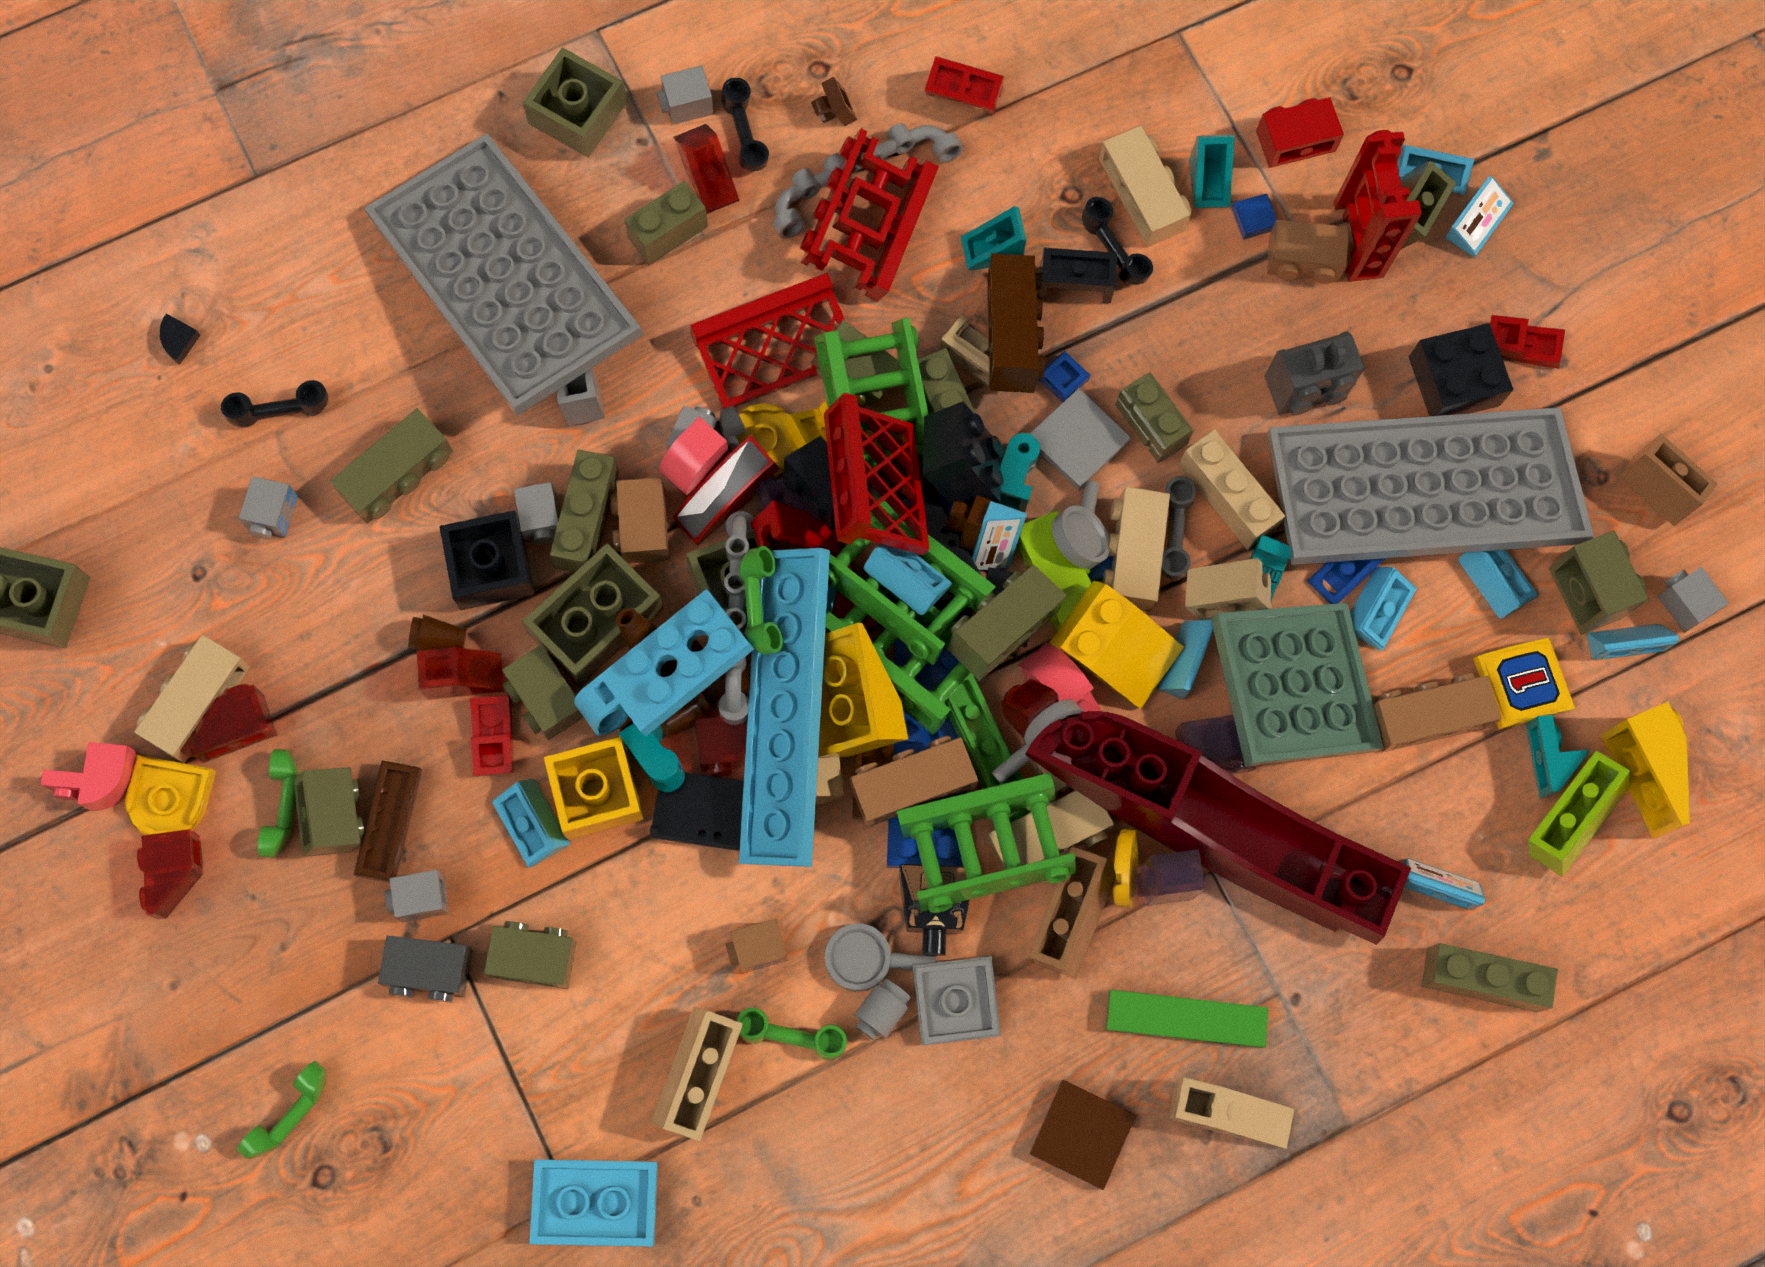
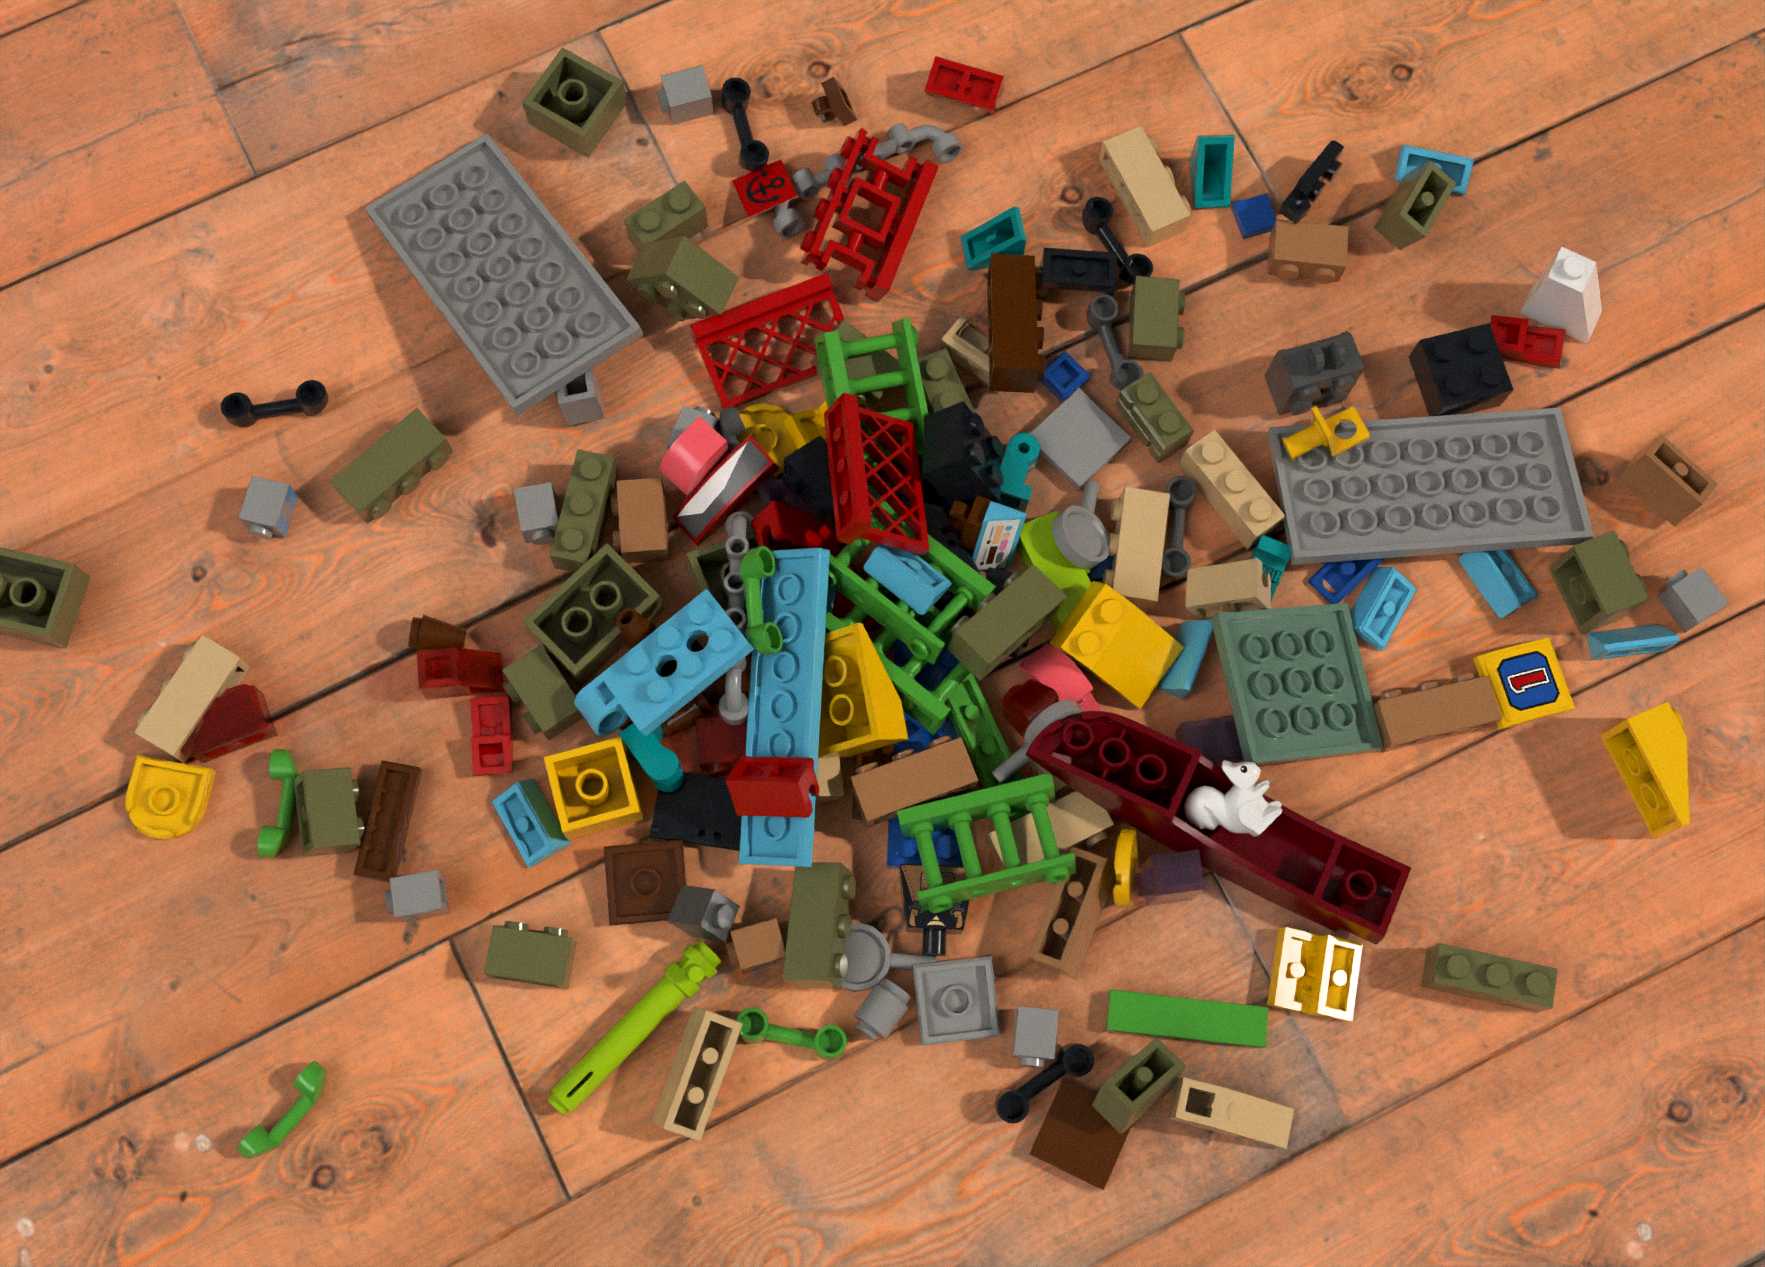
coral brick [41,742,140,811] -> none
clear red slope [137,829,203,920] -> none
black tile [160,314,200,365] -> none
dark grey brick [378,935,472,1003] -> none
black brick [439,510,535,610] -> none
medium azure plate [529,1159,658,1247] -> none
clear red slope [673,124,740,214] -> none
red brick [1256,97,1344,168] -> none
red fence [1334,130,1422,282] -> none
medium azure slope [1404,859,1485,910] -> none
slope [1445,175,1514,258] -> none
teal slope [1526,715,1589,799] -> none
lime brick [1528,750,1631,877] -> none
none -> lime cylinder [547,939,722,1115]
none -> reddish brown tile [604,840,687,926]
none -> olive brick [626,236,739,321]
none -> dark grey brick [668,885,740,942]
none -> red hinge [725,756,819,818]
none -> red sticker [732,159,798,218]
none -> olive brick [782,862,856,989]
none -> black bar [995,1043,1094,1124]
none -> light grey brick [1011,1006,1059,1068]
none -> dark grey bar [1086,294,1143,390]
none -> olive brick [1092,1037,1186,1134]
none -> olive brick [1128,276,1185,361]
none -> white animal [1184,760,1283,837]
none -> yellow slope [1267,927,1363,1021]
none -> black hinge [1278,140,1344,224]
none -> yellow bracket [1282,406,1370,460]
none -> white slope [1520,247,1602,344]

